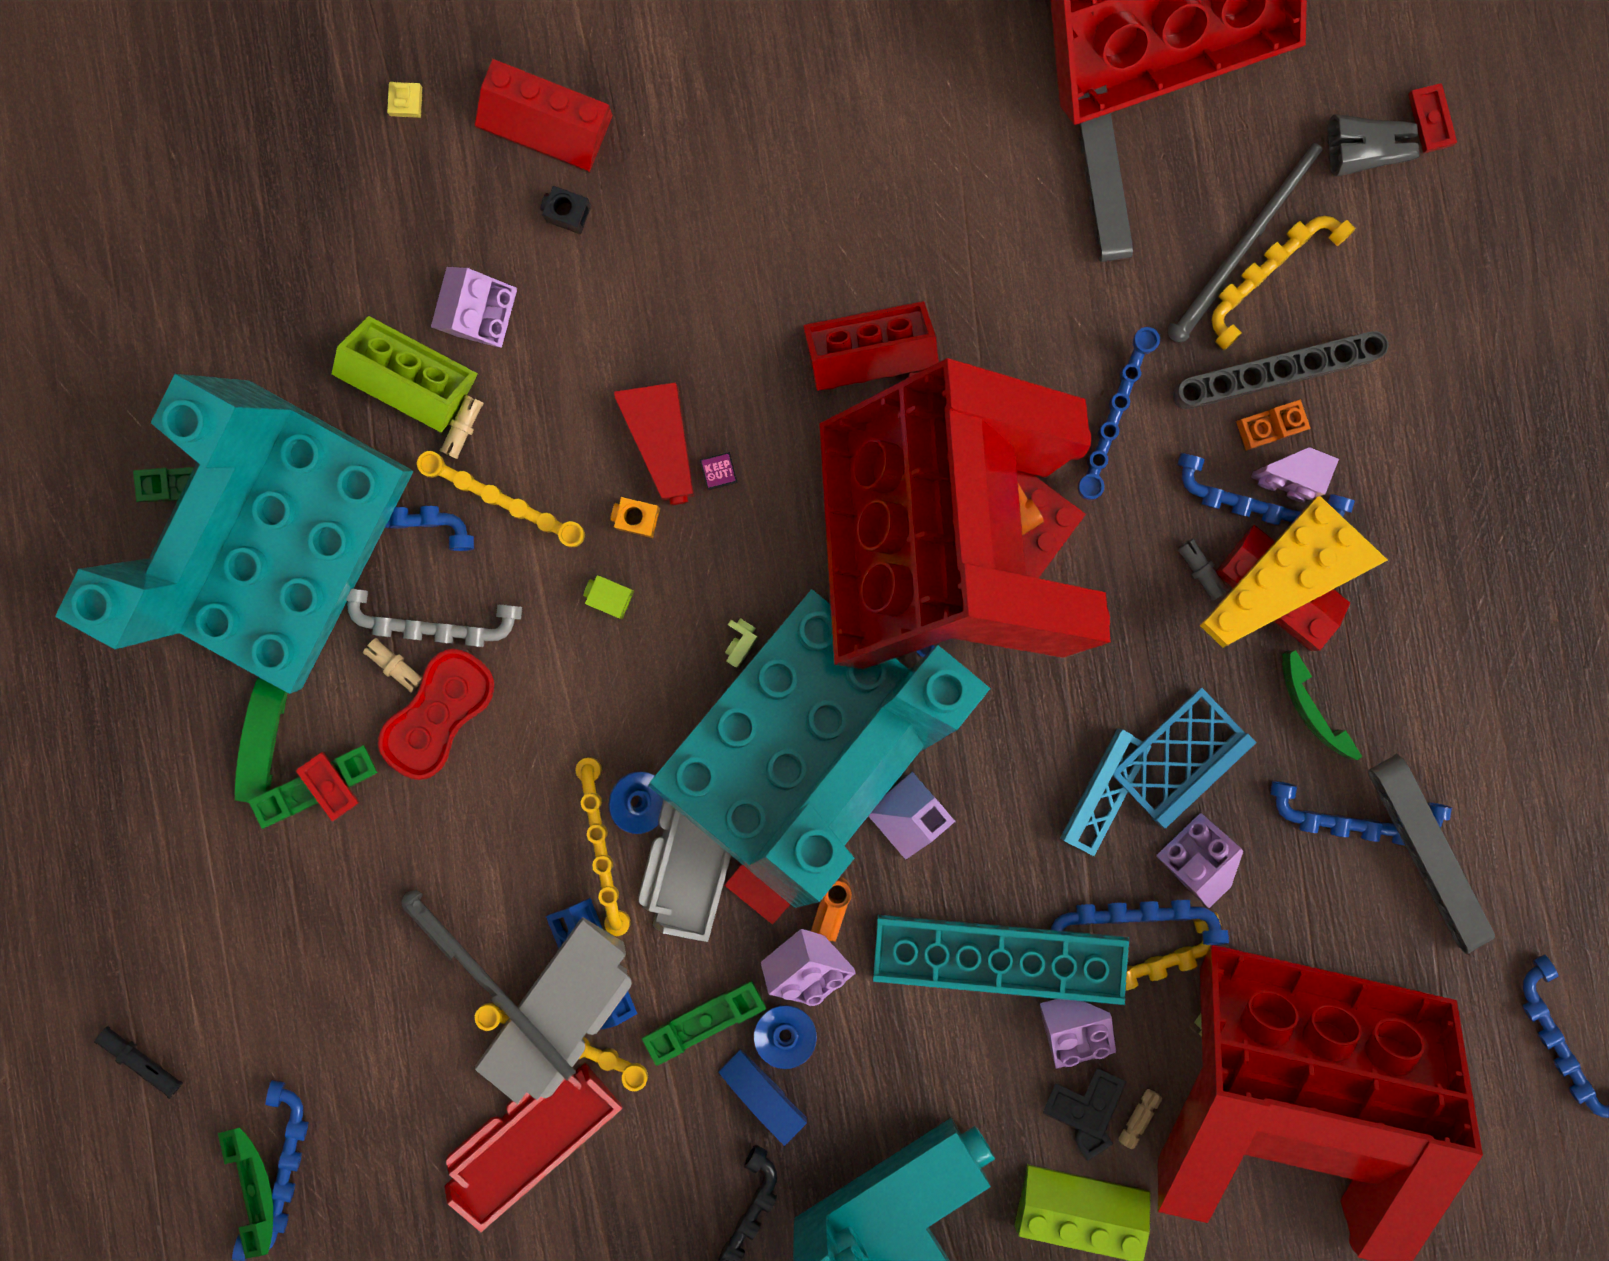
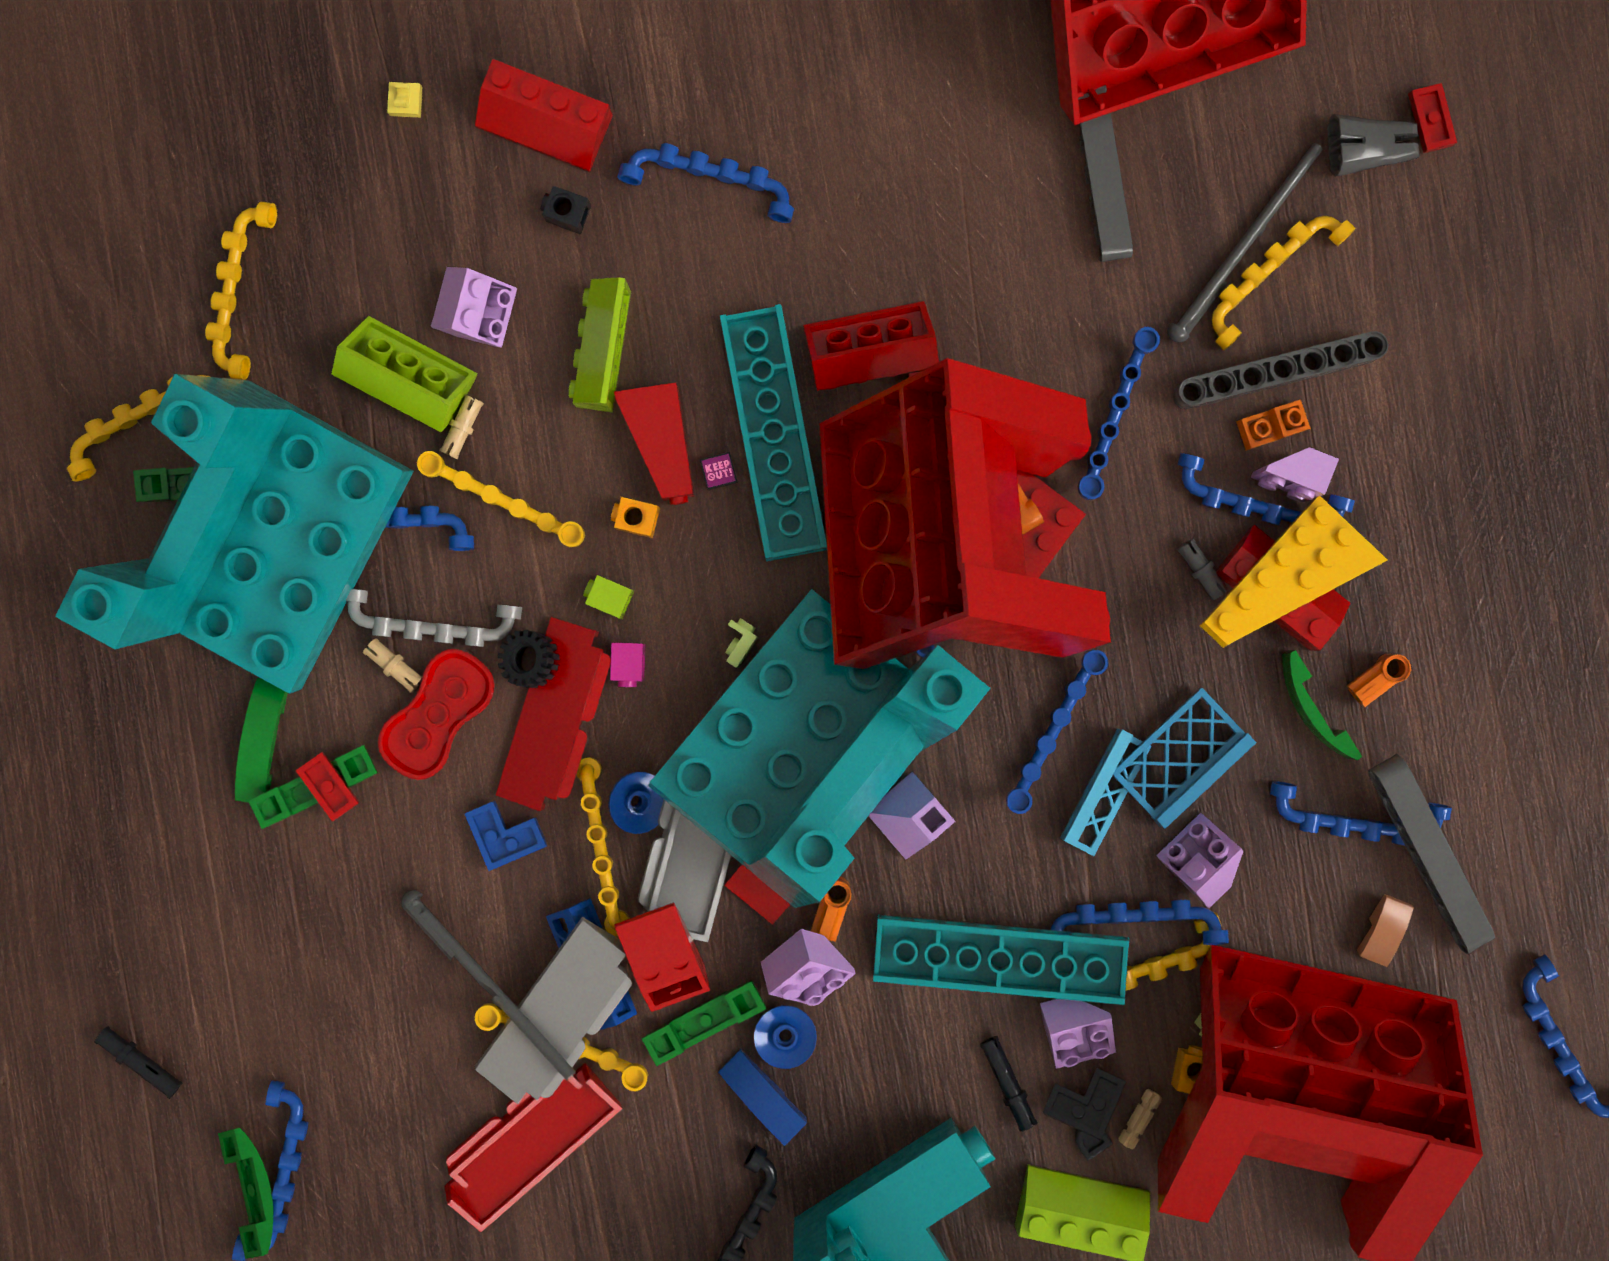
none -> yellow bar [67,375,210,482]
none -> yellow bar [205,202,277,380]
none -> blue plate [465,801,548,871]
none -> red slope [496,617,611,811]
none -> black tyre [498,630,559,688]
none -> lime slope [569,277,631,413]
none -> dark pink brick [610,643,646,687]
none -> red slope [614,902,710,1012]
none -> blue bar [617,143,794,223]
none -> teal tile [720,304,827,562]
none -> black pin [980,1036,1038,1131]
none -> blue bar [1006,650,1108,814]
none -> light orange brick [1171,1045,1203,1094]
none -> orange piece [1346,653,1411,707]
none -> nougat slope [1357,894,1414,967]

